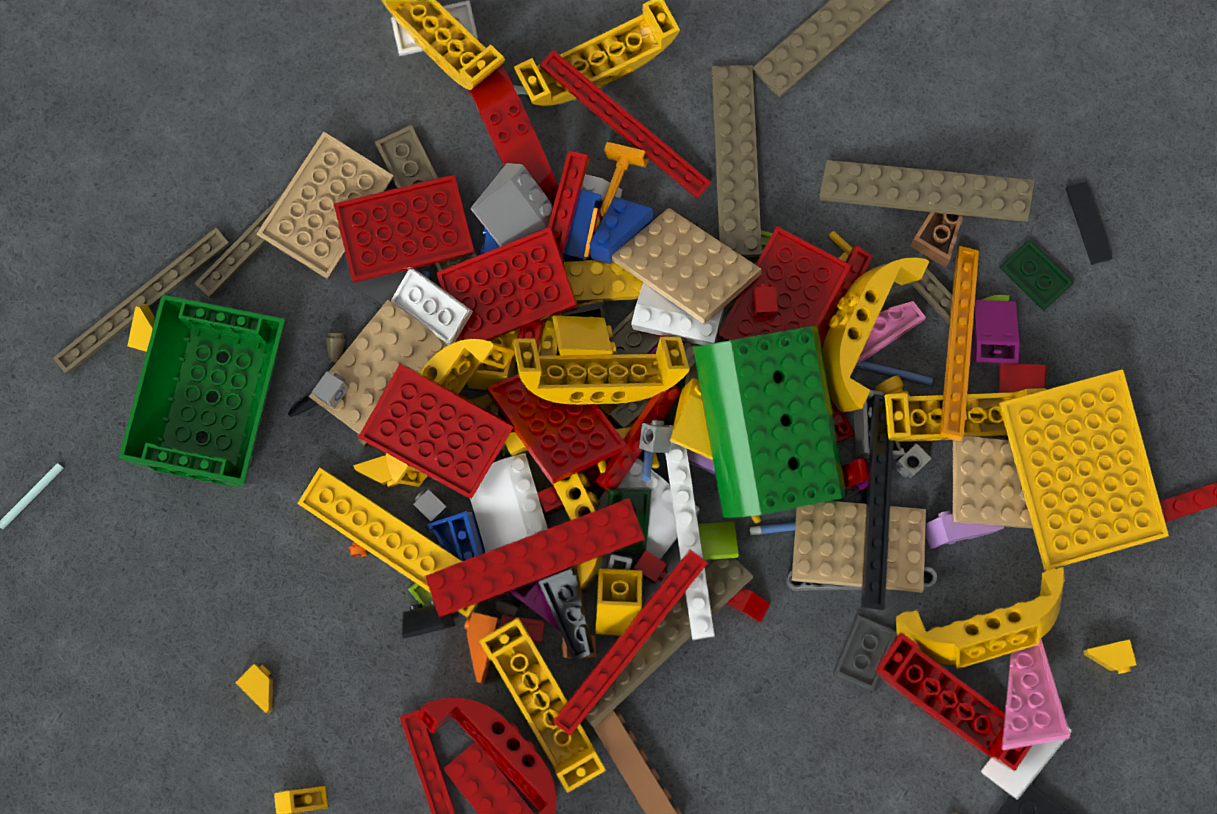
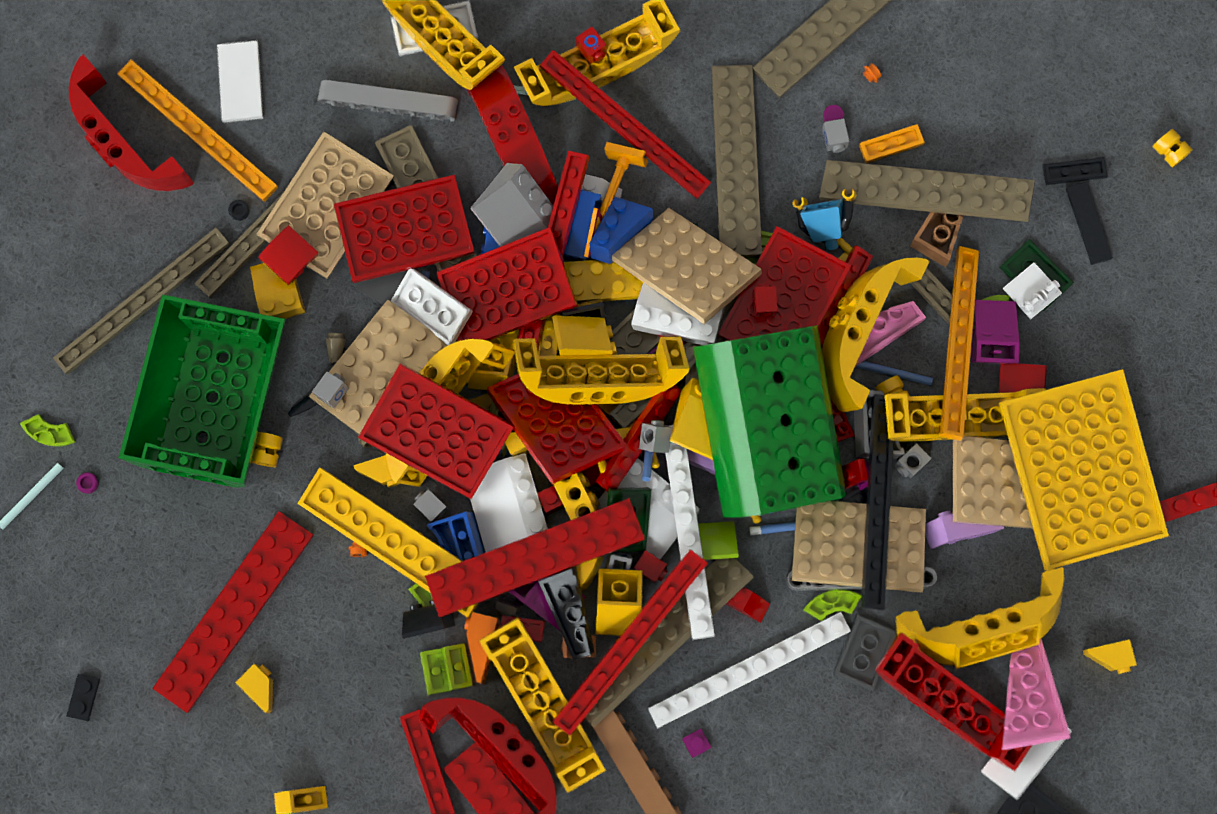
yellow slope [127,304,155,352] -> none
none -> lime tile [20,414,76,446]
none -> black plate [66,674,100,721]
none -> red slope [69,54,194,191]
none -> magenta tile [76,472,99,494]
none -> light orange plate [117,60,278,202]
none -> red plate [152,511,314,713]
none -> white tile [217,41,263,122]
none -> black tile [228,200,250,221]
none -> yellow slope [250,263,306,319]
none -> yellow wheel [251,432,283,468]
none -> red slope [258,225,318,285]
none -> light grey beam [318,80,458,122]
none -> lime slope [420,643,473,695]
none -> red brick [575,26,607,64]
none -> white plate [648,612,851,728]
none -> magenta plate [682,729,711,758]
none -> dark azure torso [793,189,857,250]
none -> lime tile [803,589,861,622]
none -> light grey brick [822,119,849,153]
none -> magenta tile [823,105,844,122]
none -> light orange plate [859,124,925,164]
none -> orange plate [863,63,882,83]
none -> white hinge [1002,263,1062,320]
none -> black tile [1042,157,1108,185]
none -> yellow wheel [1152,129,1193,168]

